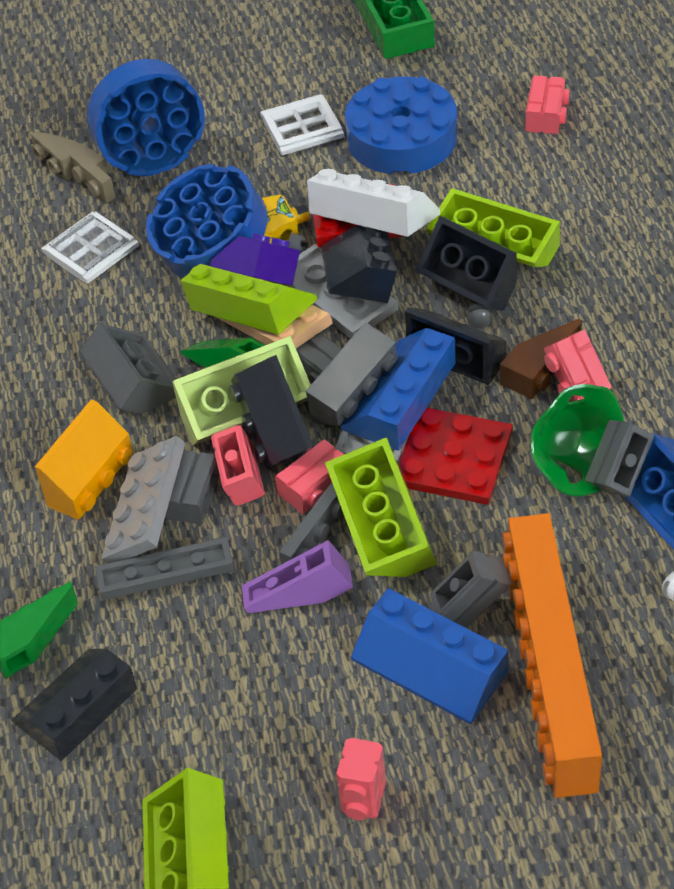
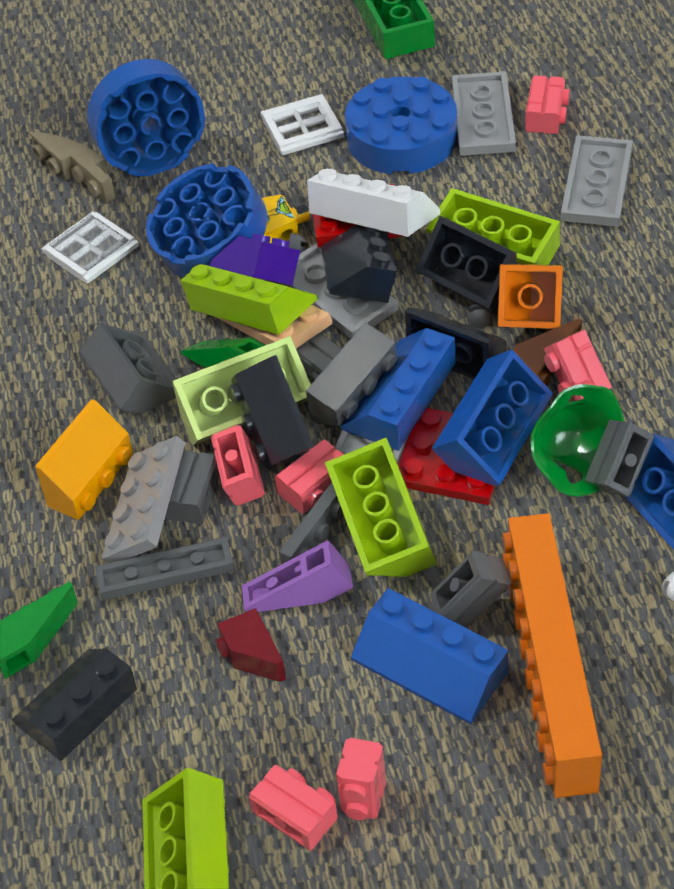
none -> dark red slope [215,608,286,682]
none -> coral brick [249,765,338,851]
none -> blue slope [432,349,553,486]
none -> light grey plate [452,71,516,156]
none -> orange slope [498,264,563,329]
none -> light grey plate [561,135,633,227]

